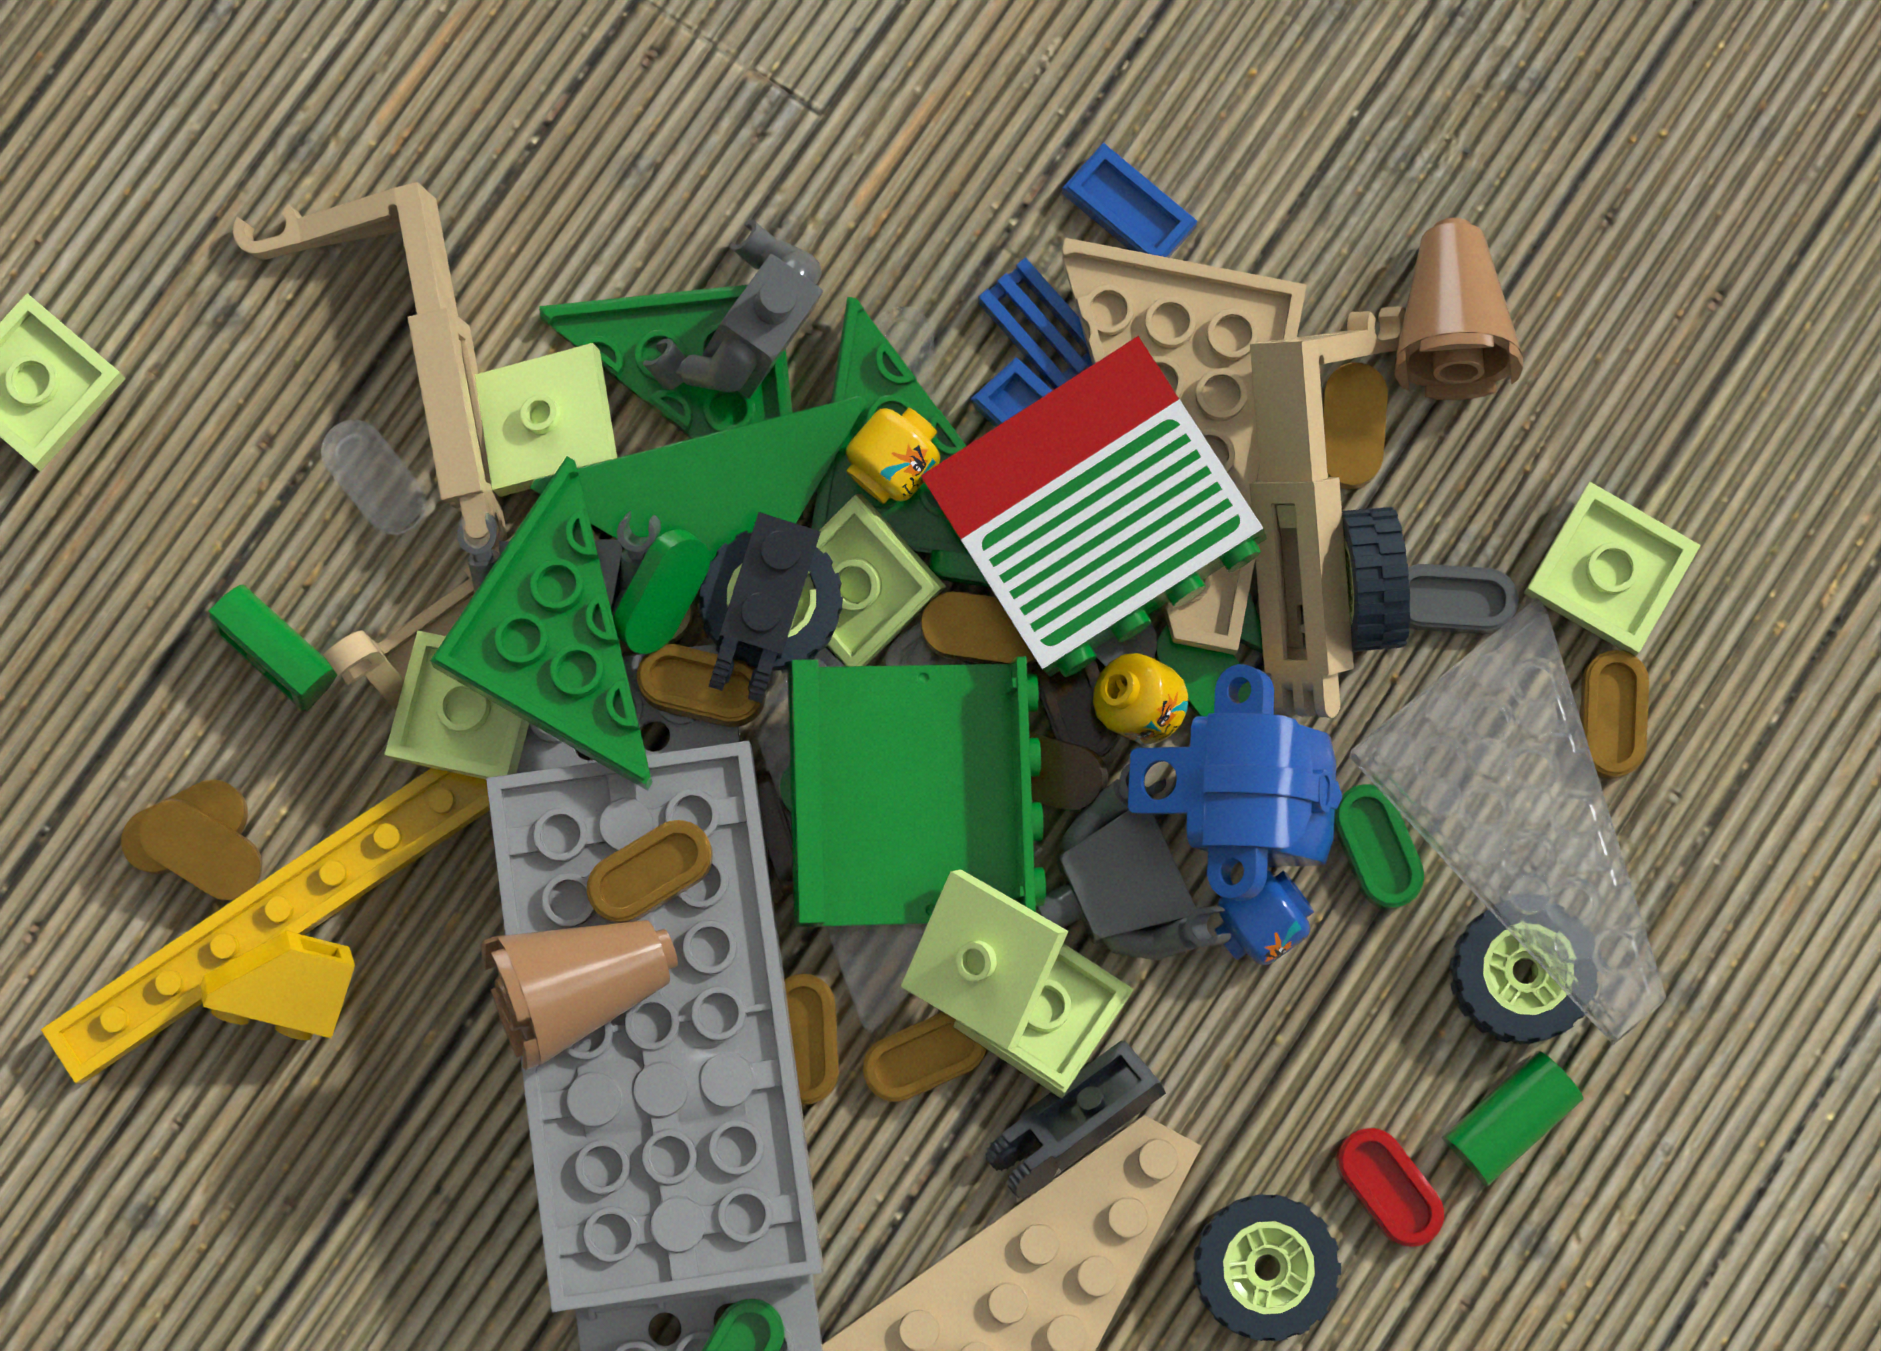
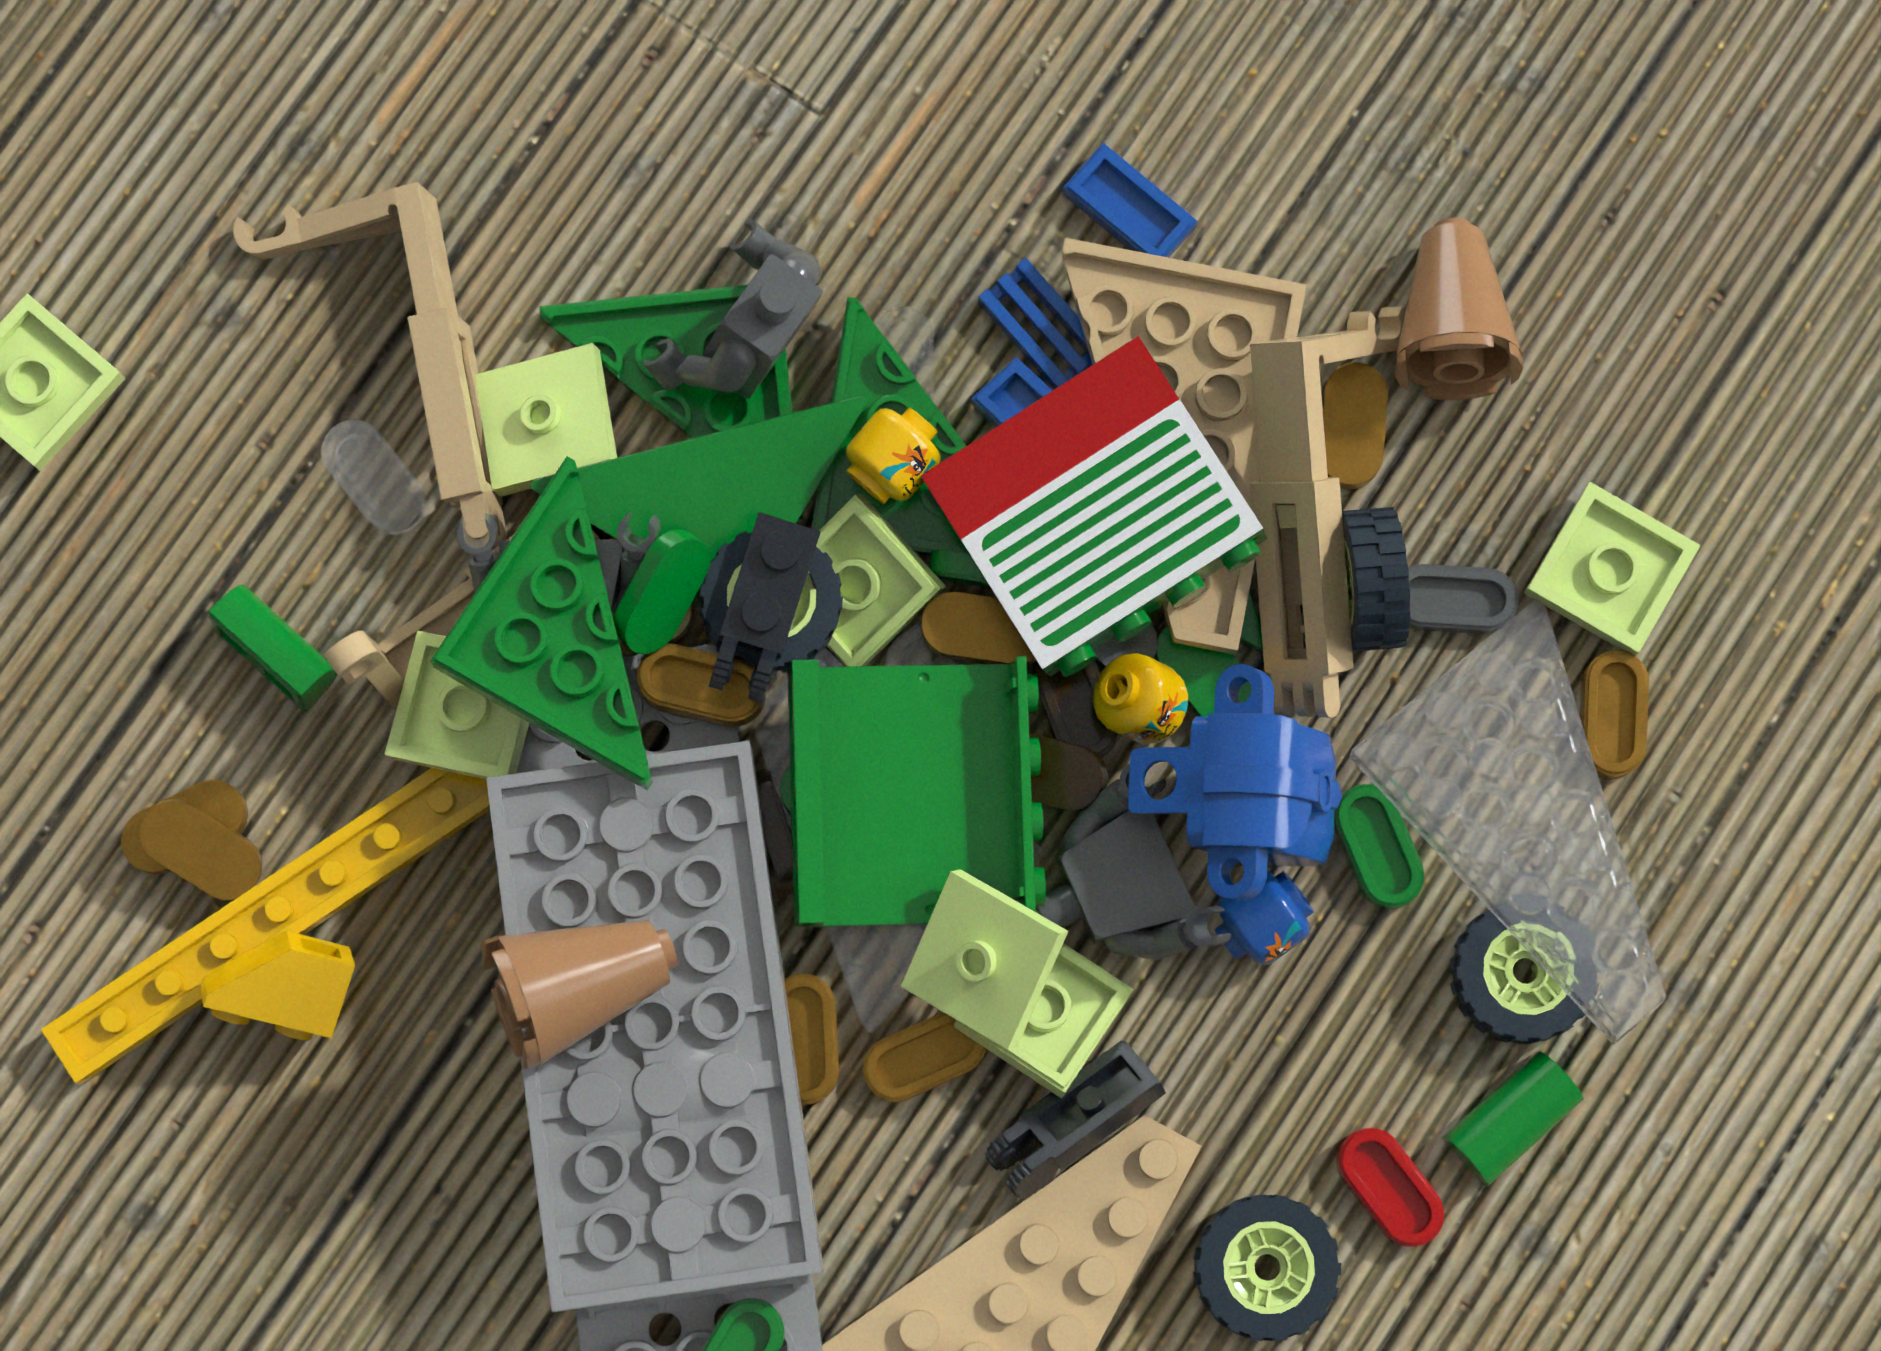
pearl gold tile [587,820,713,923] -> none

